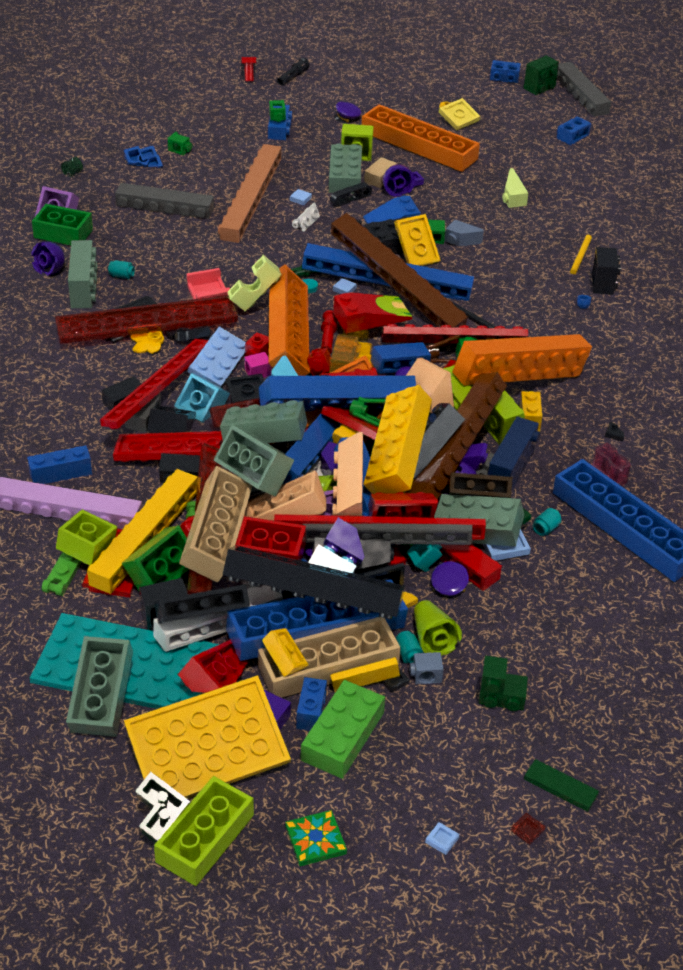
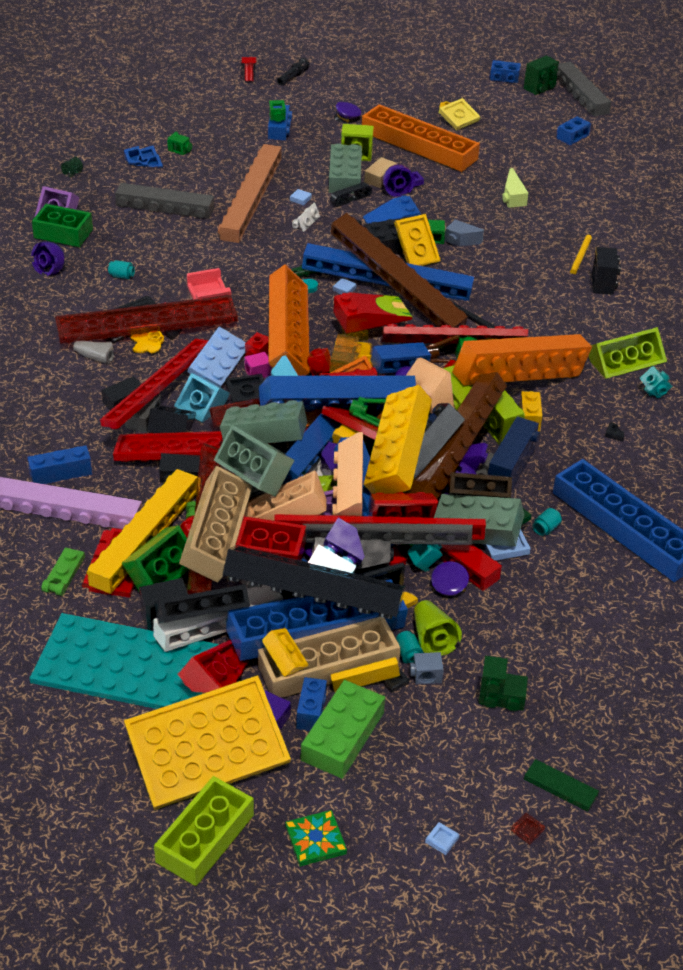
lime brick [56,509,117,565] -> none
sand green brick [66,636,133,737] -> none
sand green brick [68,240,98,308] -> none
brick [135,772,190,843] -> none
black piece [174,326,212,341] -> none
yellowish green arch [228,255,281,311] -> none
red pin [321,310,337,354] -> none
blue hinge [577,295,591,309] -> none
clear pink brick [592,443,631,486] -> none
none -> light grey piece [73,341,114,364]
none -> lime slope [589,327,667,379]
none -> teal brick [640,366,673,398]

